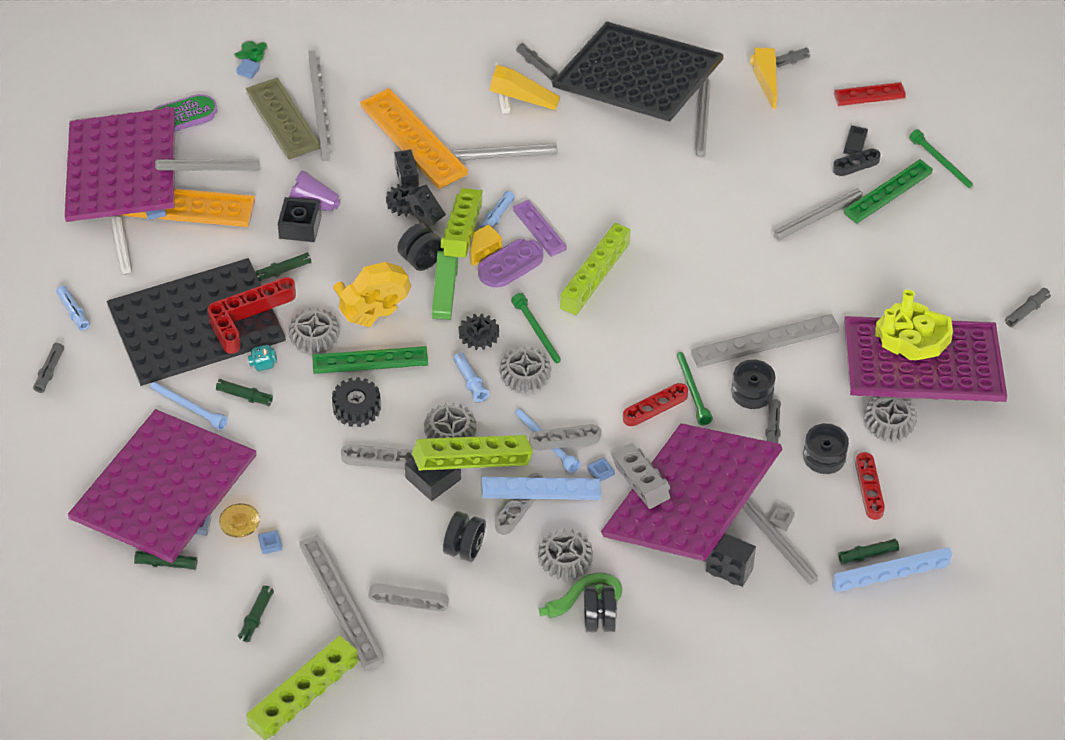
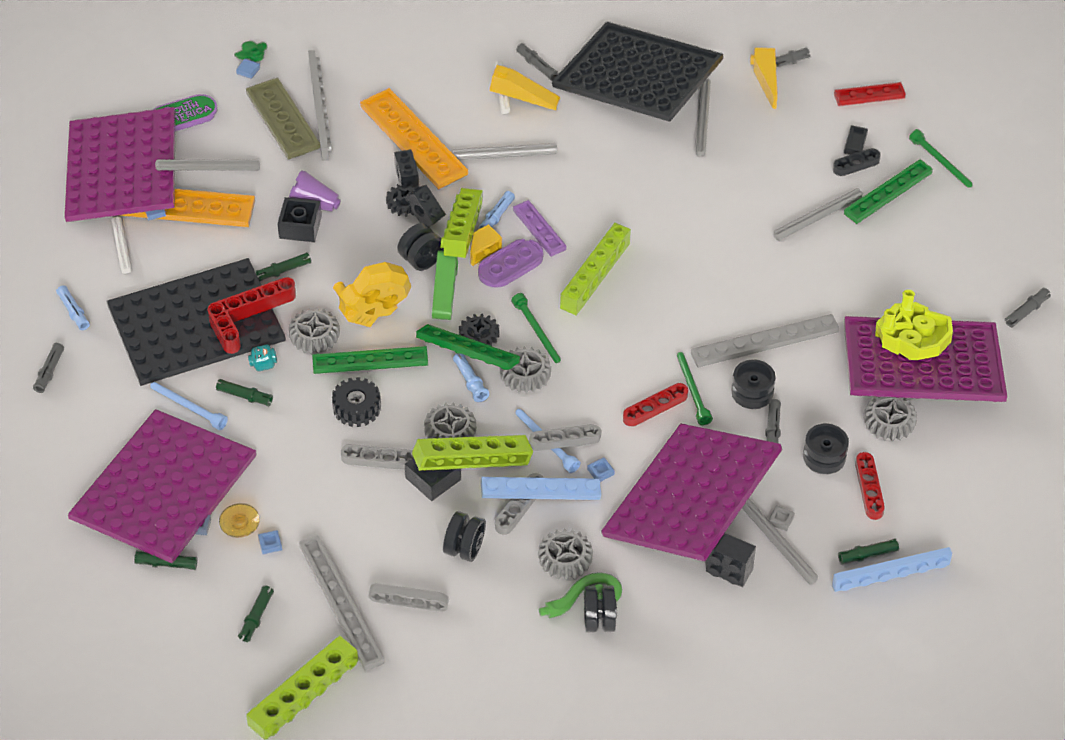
light grey brick [611,443,670,509] -> none
none -> green plate [416,324,520,370]

